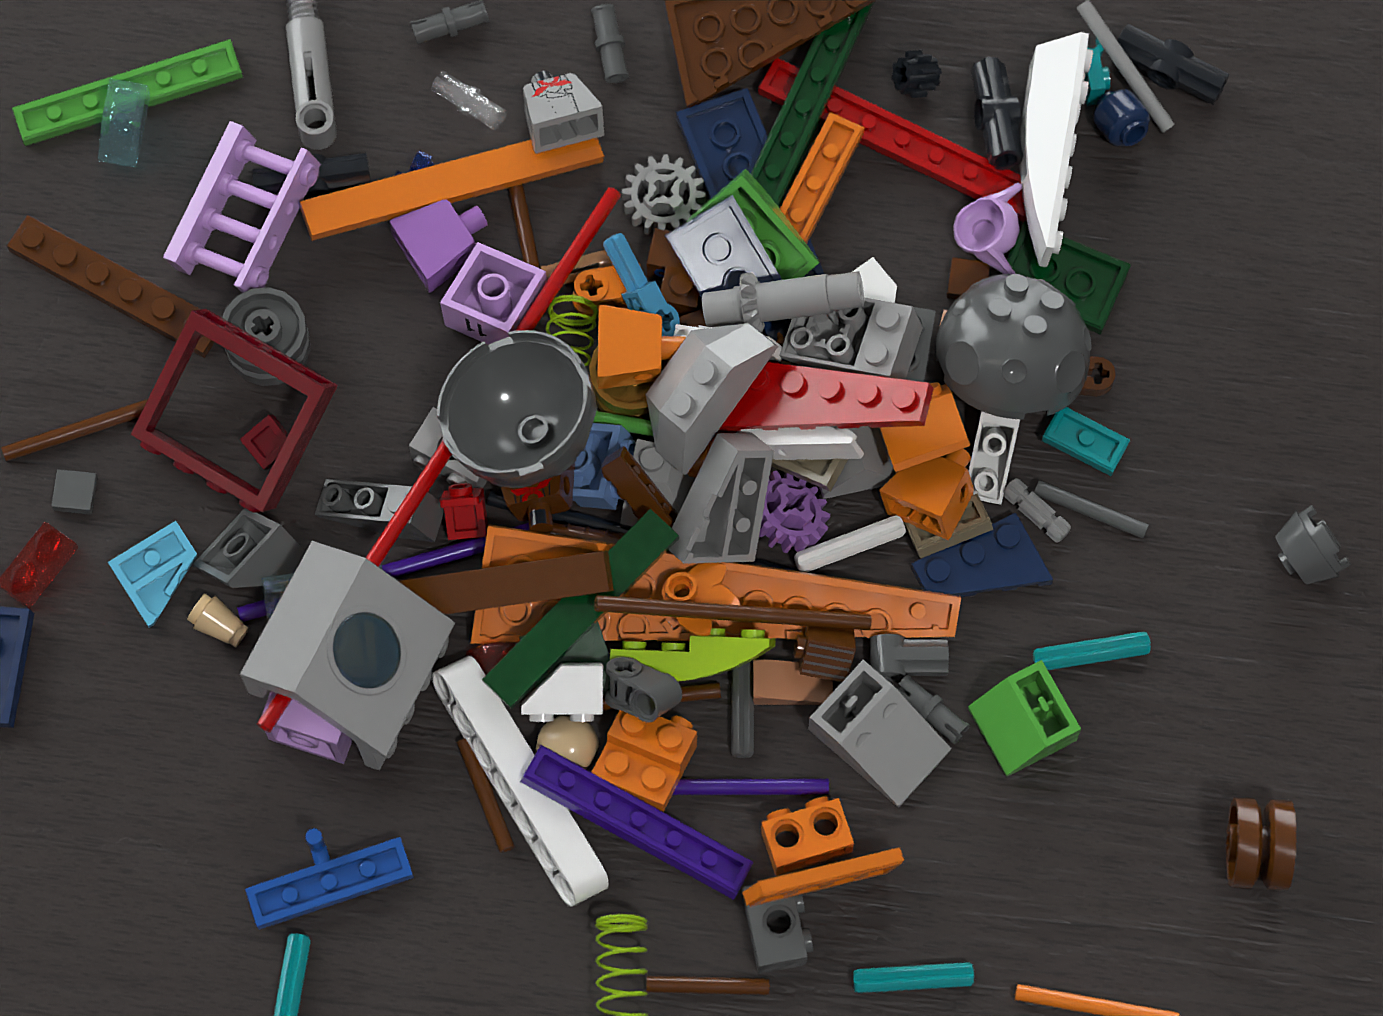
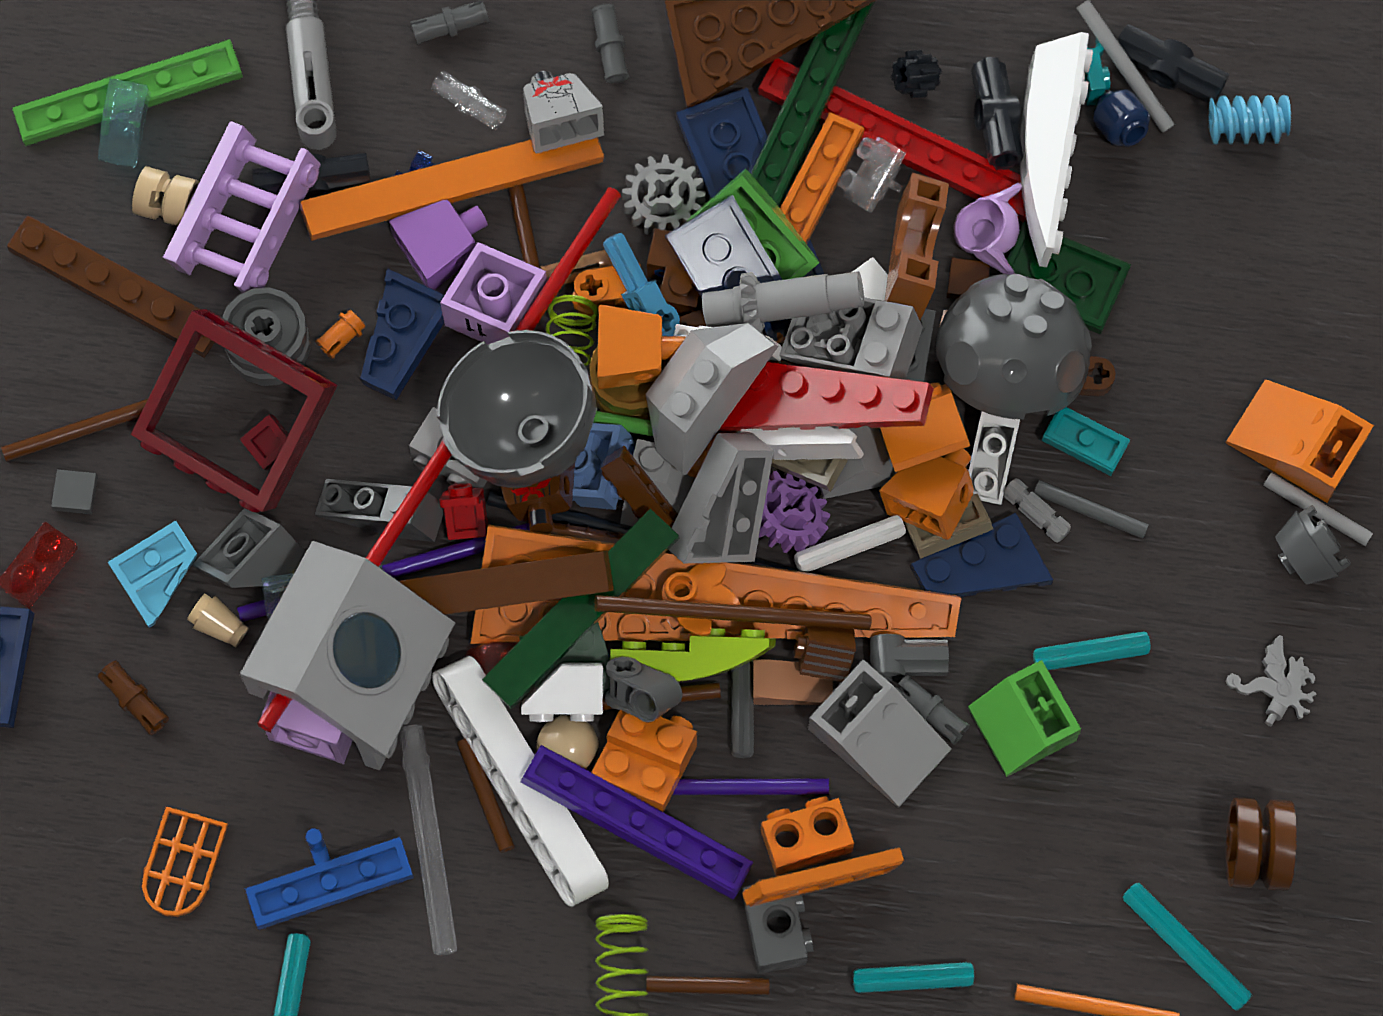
none -> reddish brown pin [98,660,169,735]
none -> tan wheel [132,166,200,226]
none -> orange window [142,807,228,917]
none -> orange pin [315,310,366,359]
none -> dark blue wing [360,268,445,400]
none -> clear axle [400,725,457,956]
none -> clear hips [838,136,906,213]
none -> dark orange arch [884,172,949,320]
none -> teal axle [1123,883,1252,1010]
none -> medium azure piece [1209,95,1291,144]
none -> orange slope [1226,379,1374,503]
none -> light grey piece [1226,635,1316,726]
none -> light grey bar [1263,472,1373,546]

